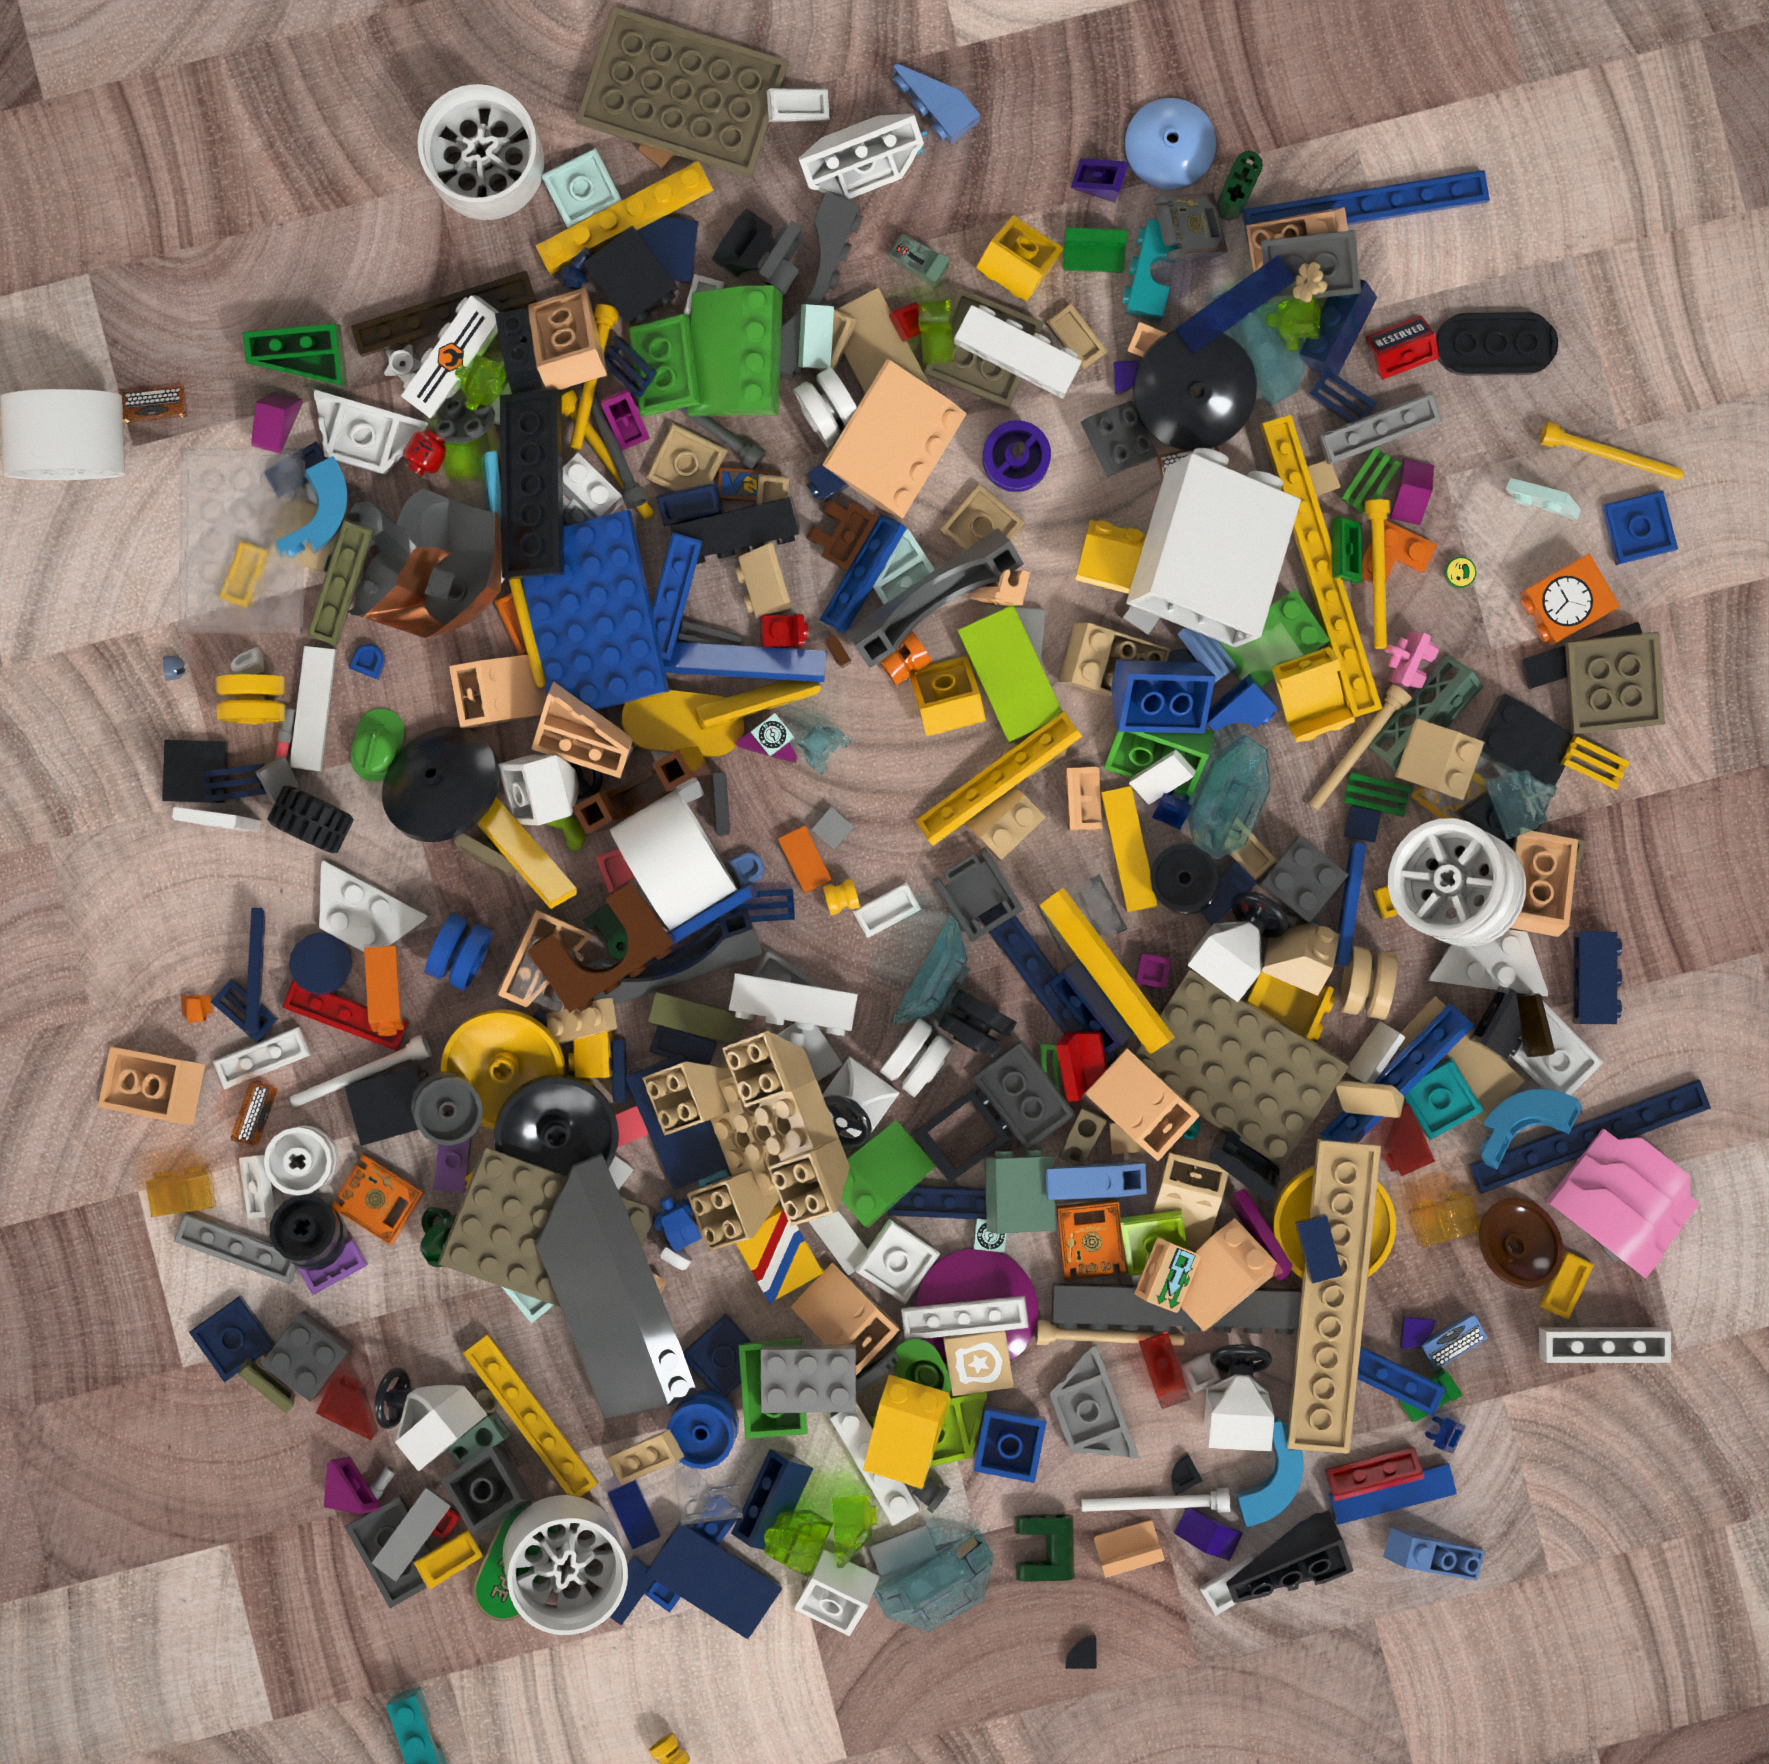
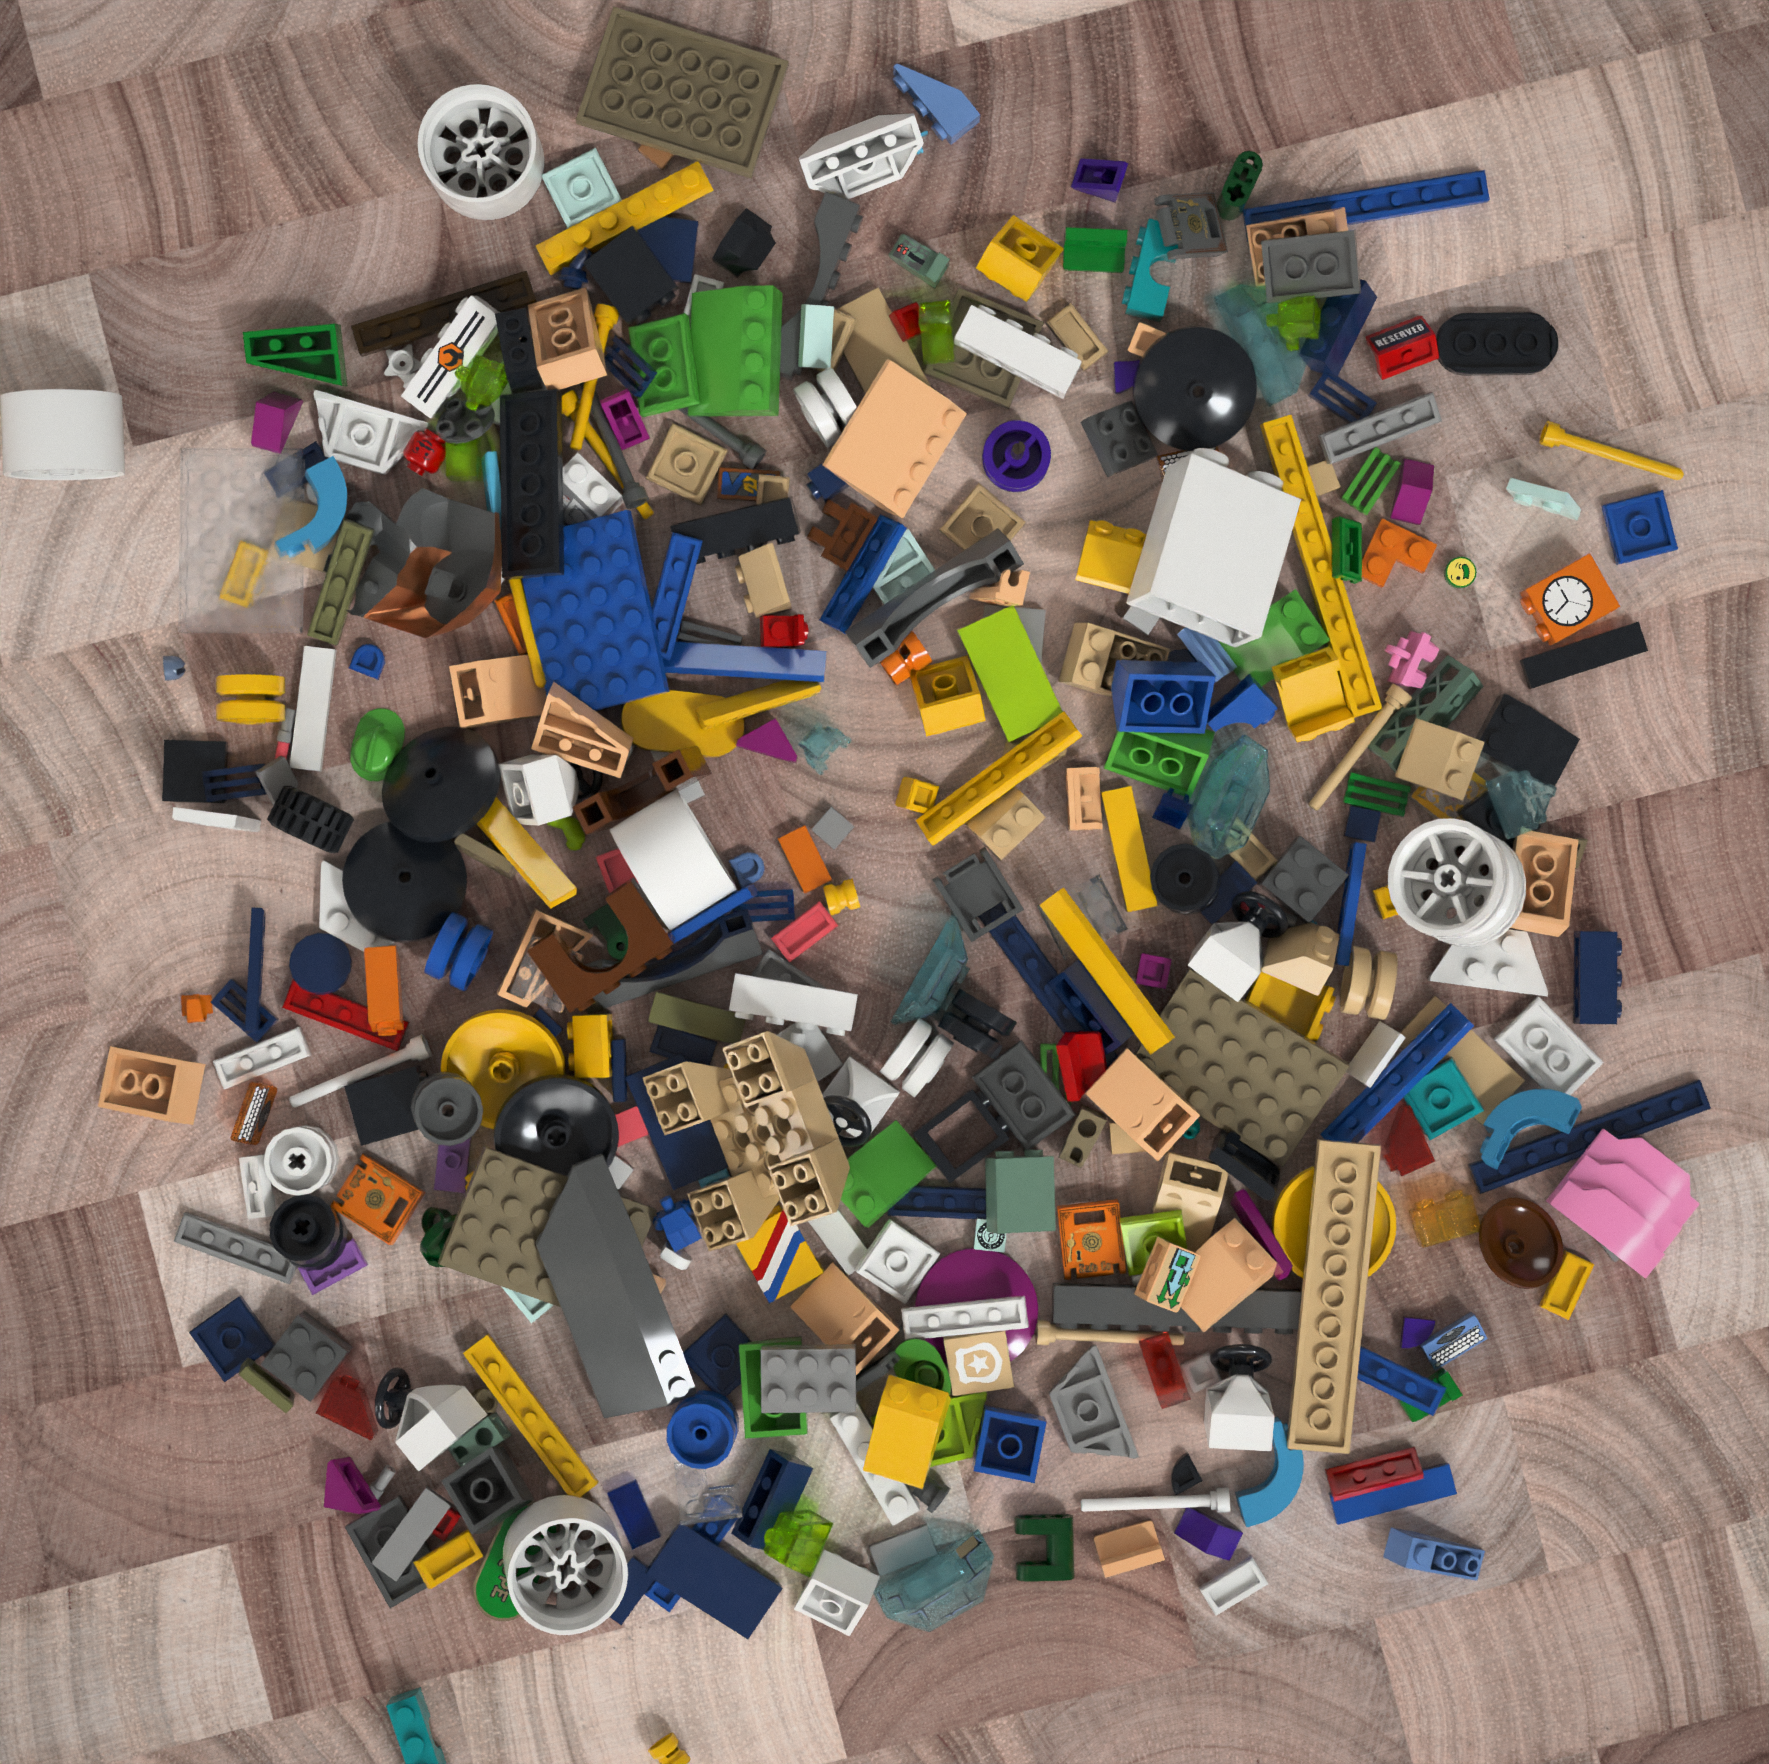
slope [122,386,187,423] -> none
clear yellow brick [146,1165,216,1217] -> none
white tile [231,647,264,675] -> none
tan plate [546,998,617,1044] -> none
tan plate [607,1429,685,1485] -> none
dark blue tile [656,481,724,526] -> none
dark grey tile [713,772,730,836] -> none
light aqua tile [751,713,795,757] -> none
dark grey plate [757,220,804,295] -> none
white tile [767,88,830,122] -> none
reddish brown tile [825,634,851,669] -> none
clear neon green slope [832,1495,878,1568] -> none
white tile [853,882,921,938] -> none
medium blue slope [1045,1160,1147,1200] -> none
black tile [1065,1635,1097,1669] -> none
light blue dish [1124,98,1216,190] -> none
white tile [1129,749,1196,805] -> none
clear blue tile [1176,255,1296,354] -> none
black wedge [1226,1510,1354,1603] -> none
tan plant [1293,262,1327,302] -> none
dark blue tile [1295,1214,1342,1284] -> none
tan slope [1336,1080,1404,1118] -> none
yellow piece [1365,499,1390,649] -> none
clear blue tile [1425,1416,1466,1453] -> none
black slope [1469,986,1522,1059] -> none
dark brown slope [1517,993,1555,1057] -> none
white brick [1539,1327,1671,1363] -> none
yellow tile [1560,736,1630,790] -> none
dark tan plate [1565,632,1665,734] -> none
none -> black dish [342,821,467,943]
none -> coral tile [771,901,838,963]
none -> yellow slope [895,777,939,814]

